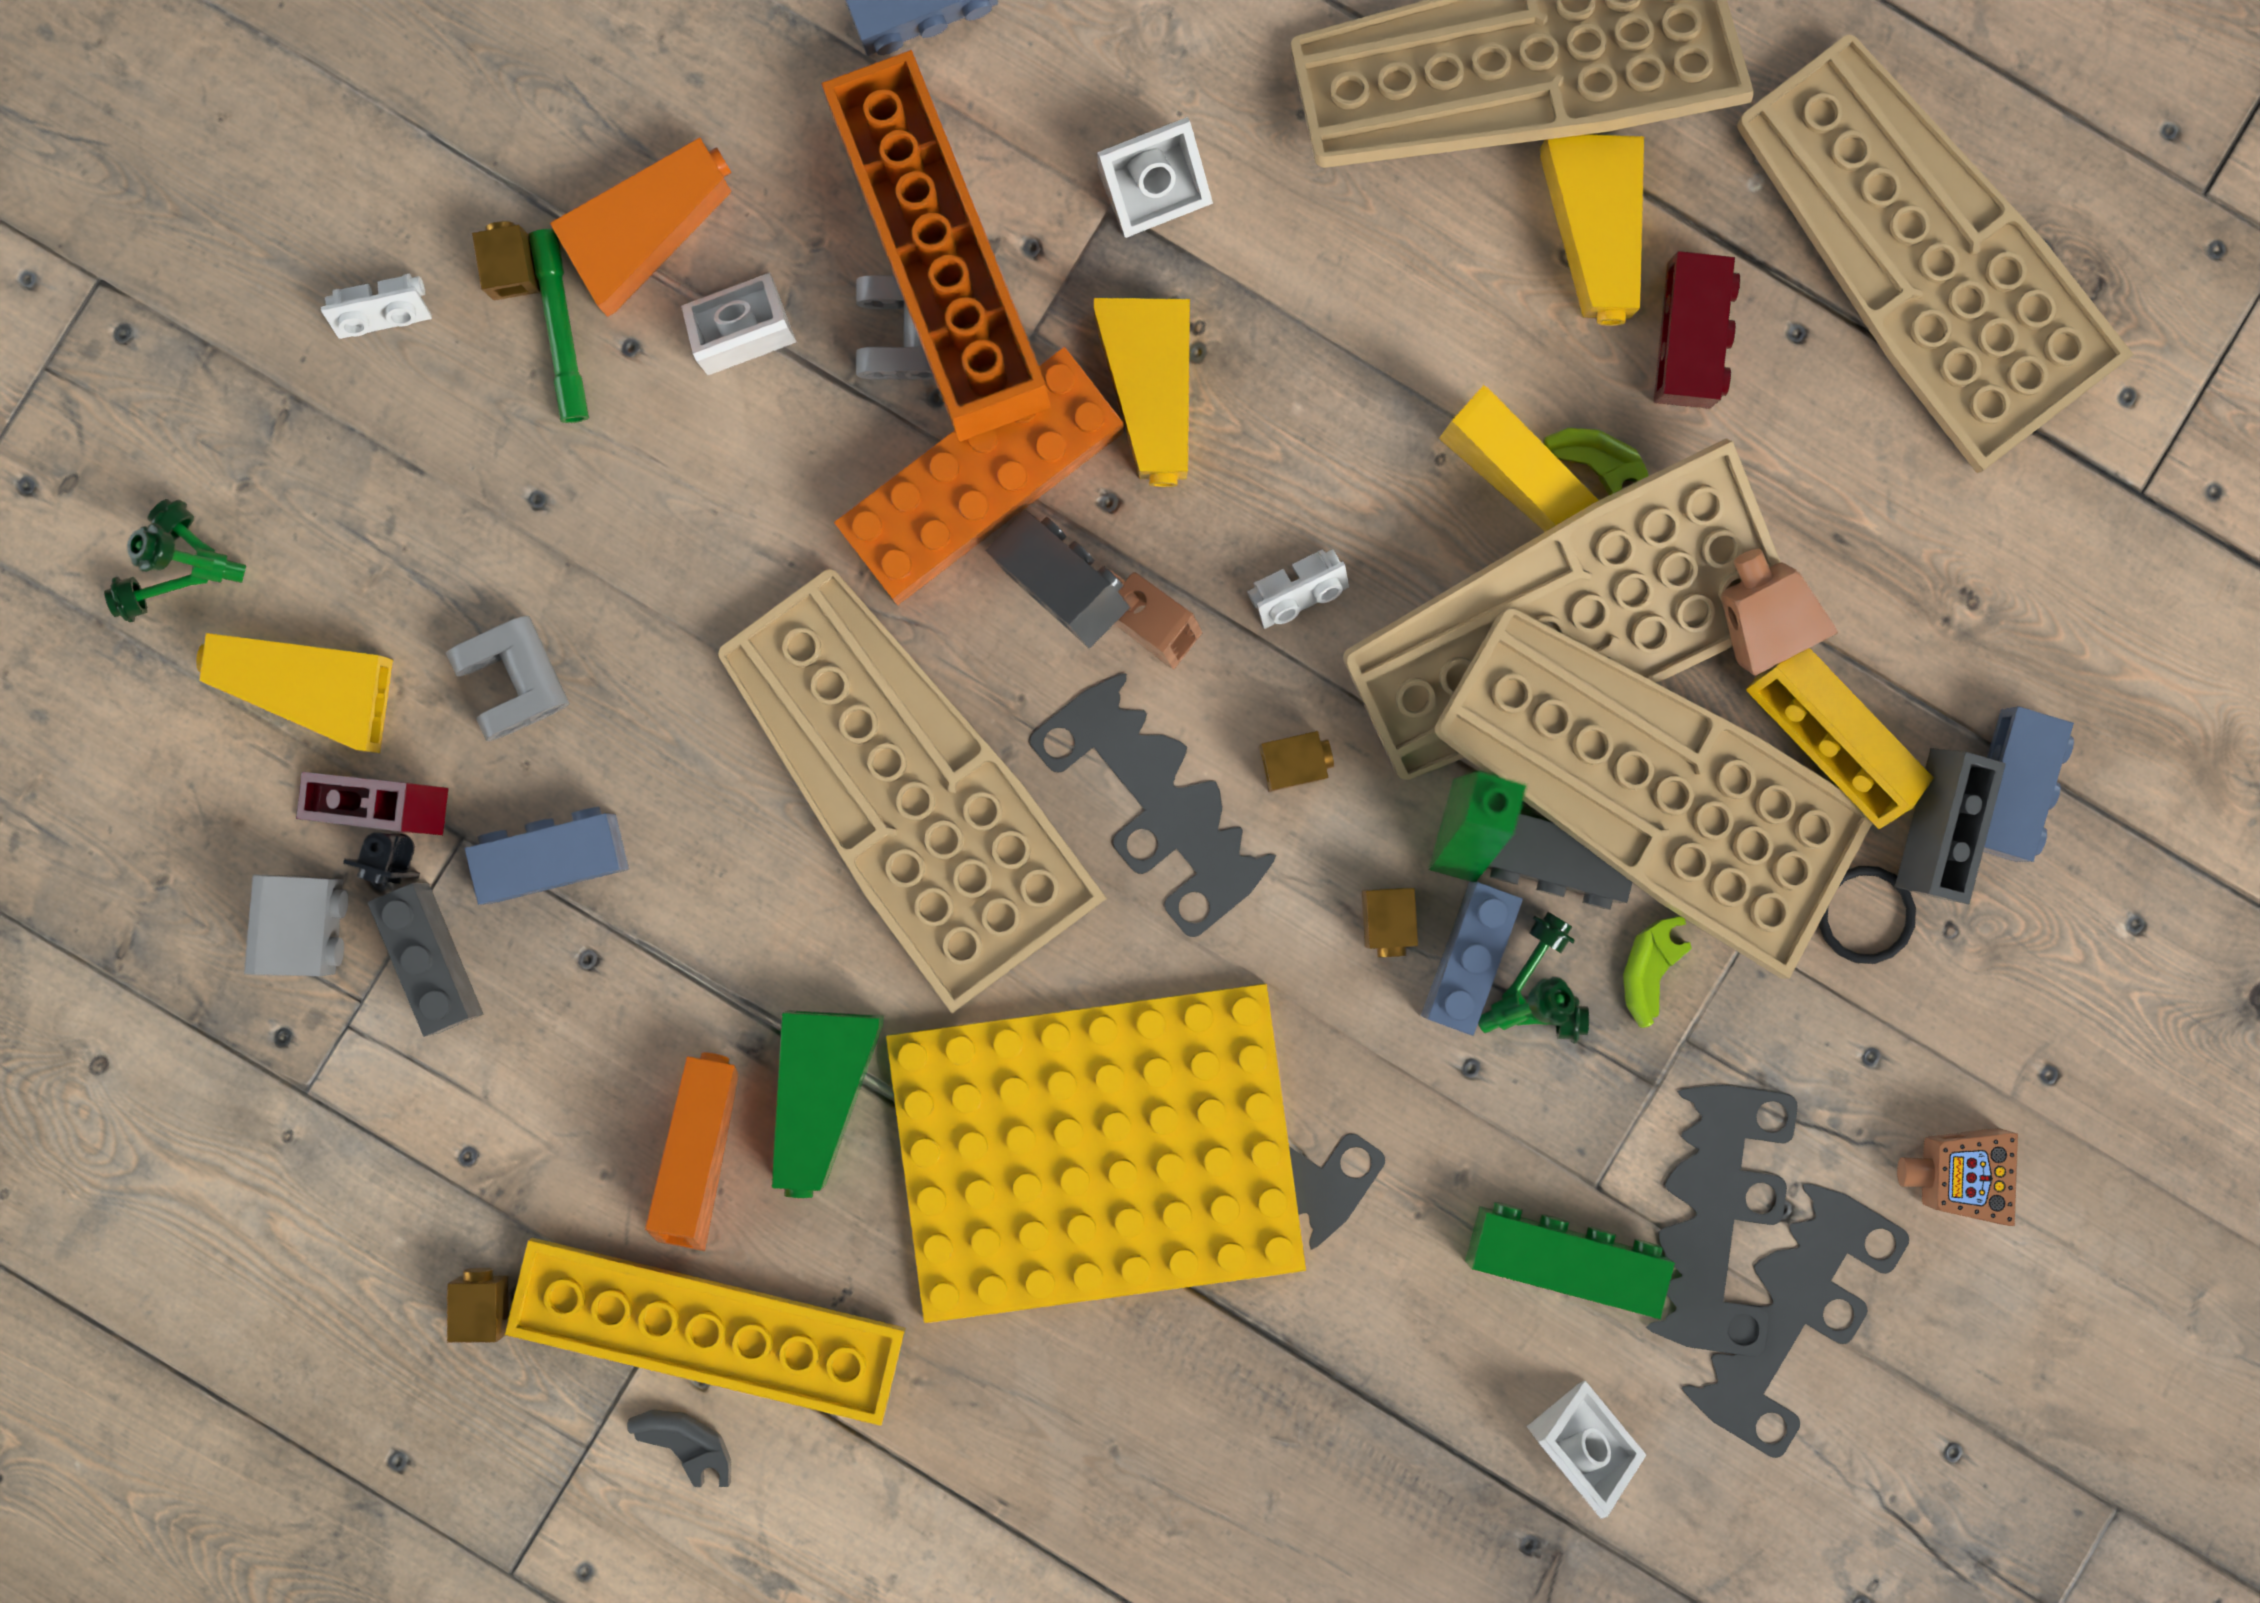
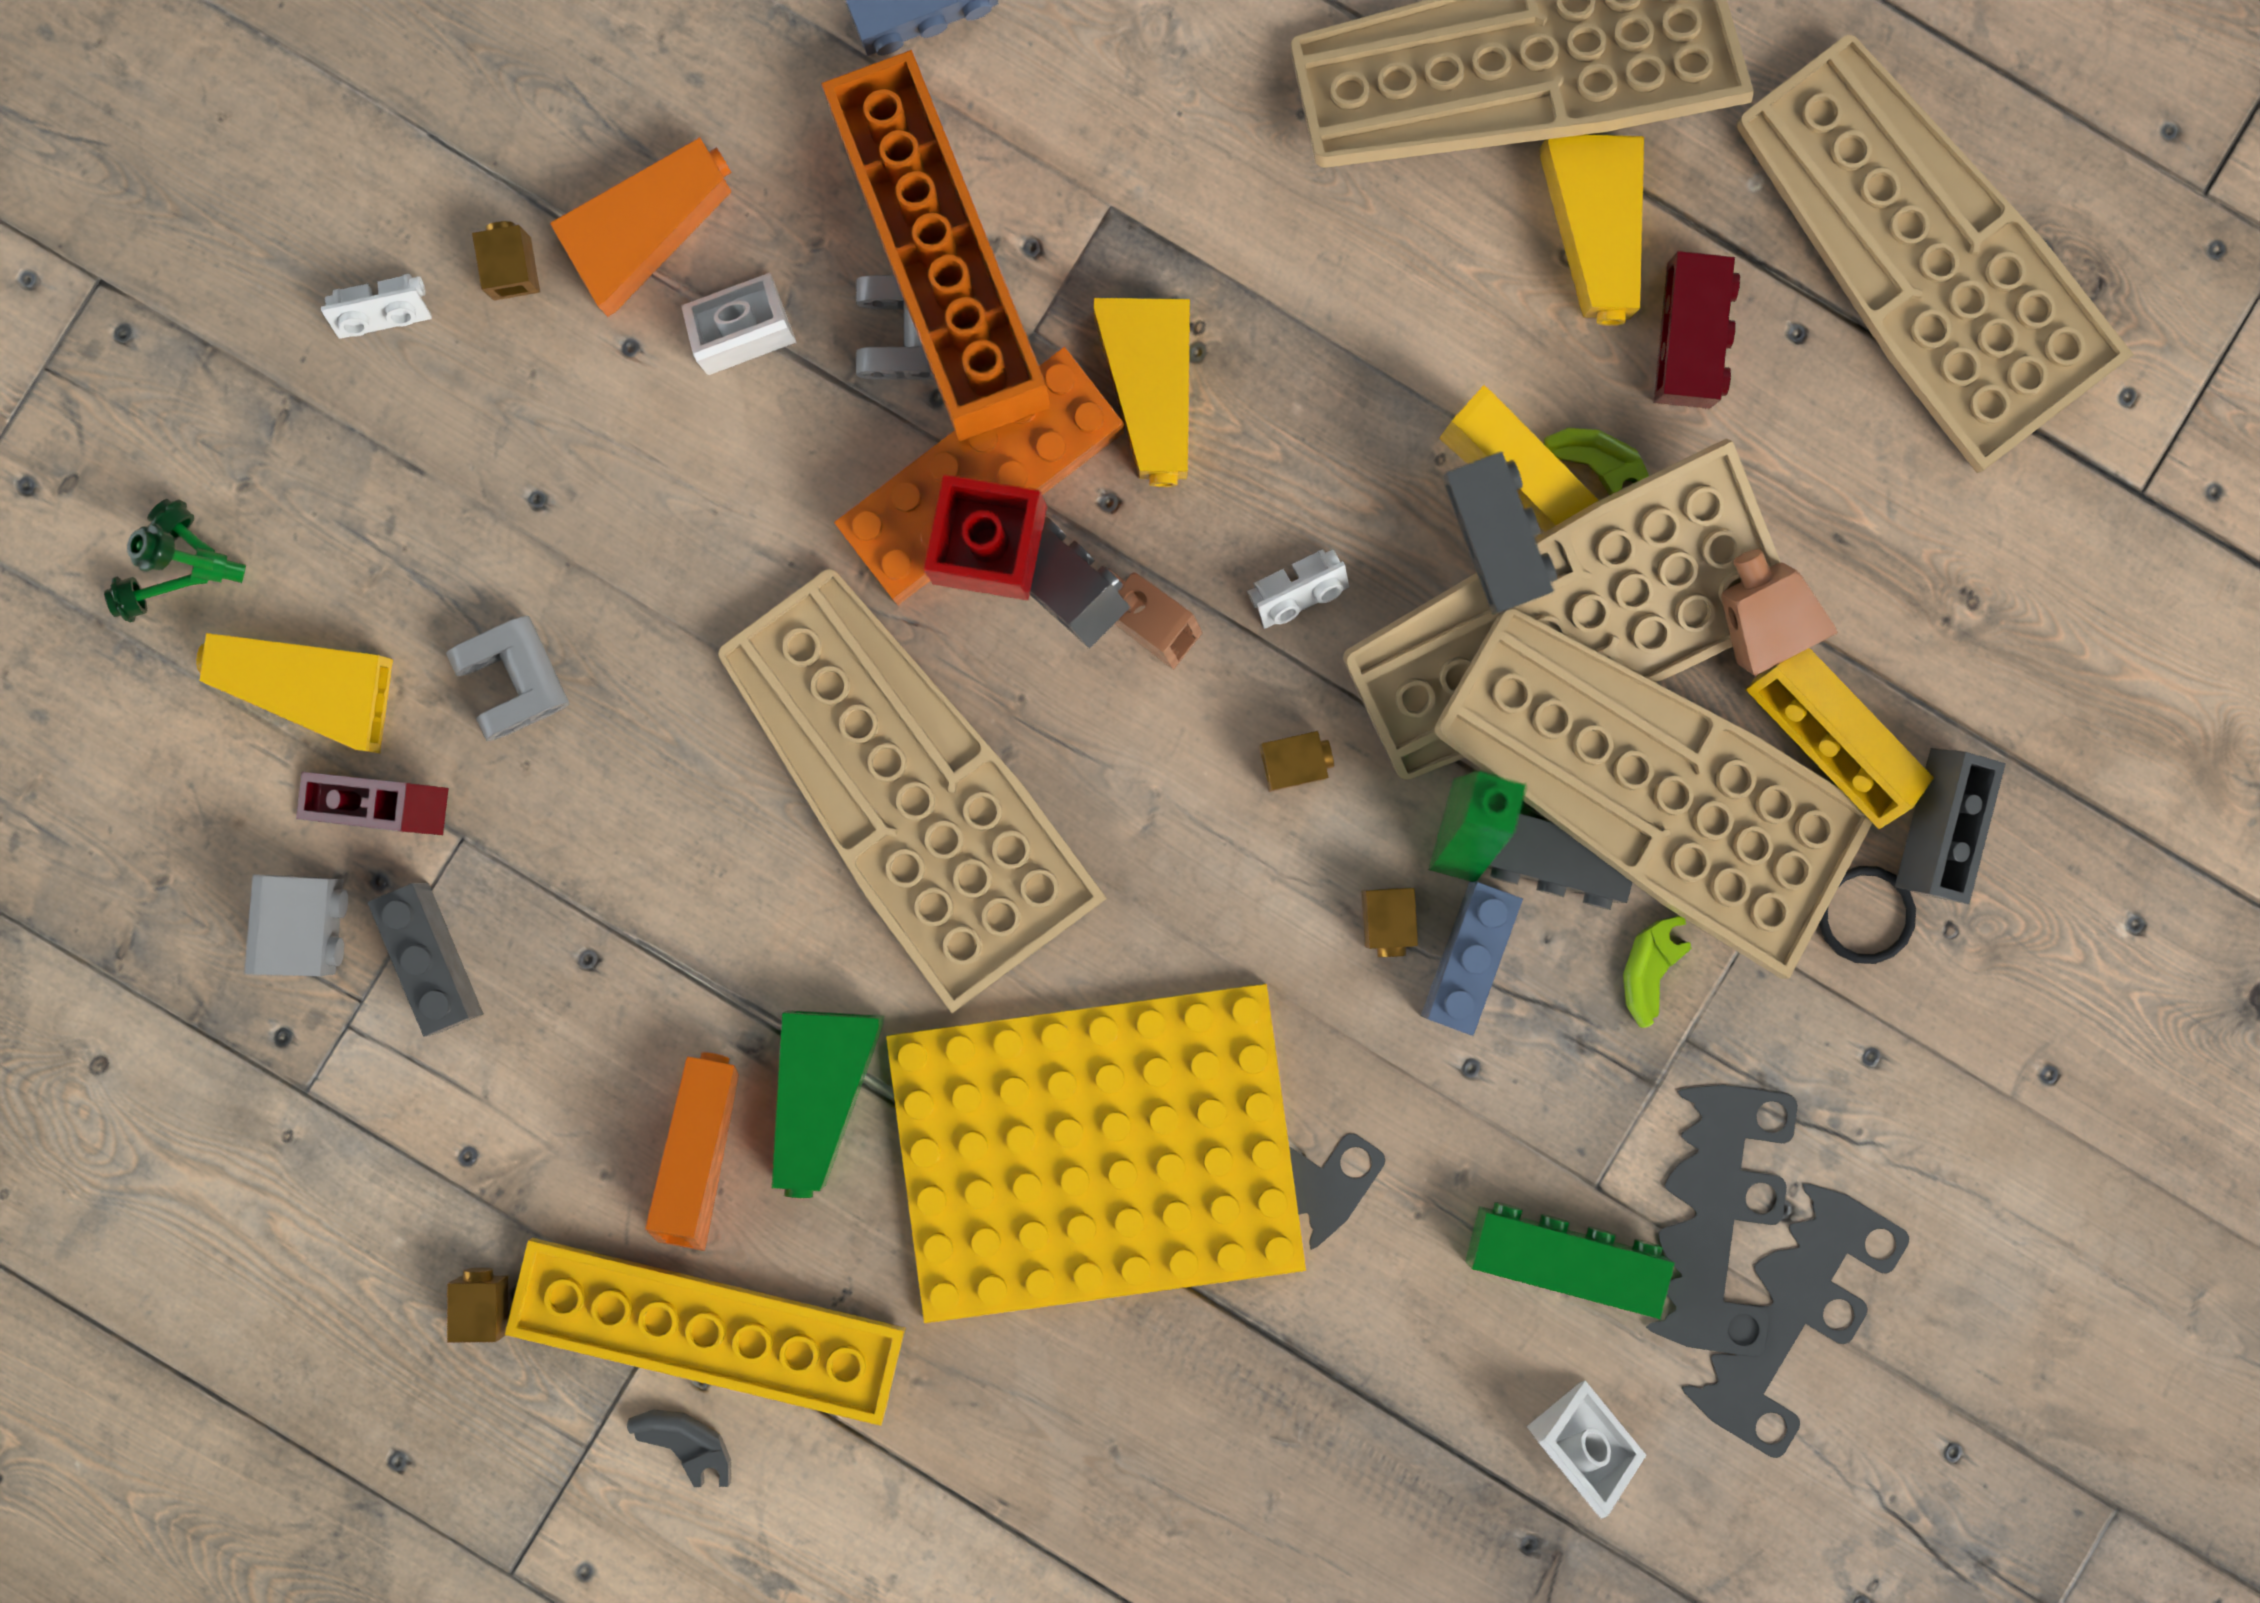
black hinge [343,832,420,884] -> none
sand blue brick [464,807,629,905] -> none
green piece [528,229,589,423] -> none
dark grey piece [1030,673,1276,937] -> none
white slope [1097,117,1213,238] -> none
dark green plant [1478,912,1589,1044] -> none
nougat torso [1897,1128,2018,1226] -> none
sand blue brick [1983,706,2074,862] -> none
none -> red brick [923,474,1047,601]
none -> dark grey brick [1442,451,1557,615]

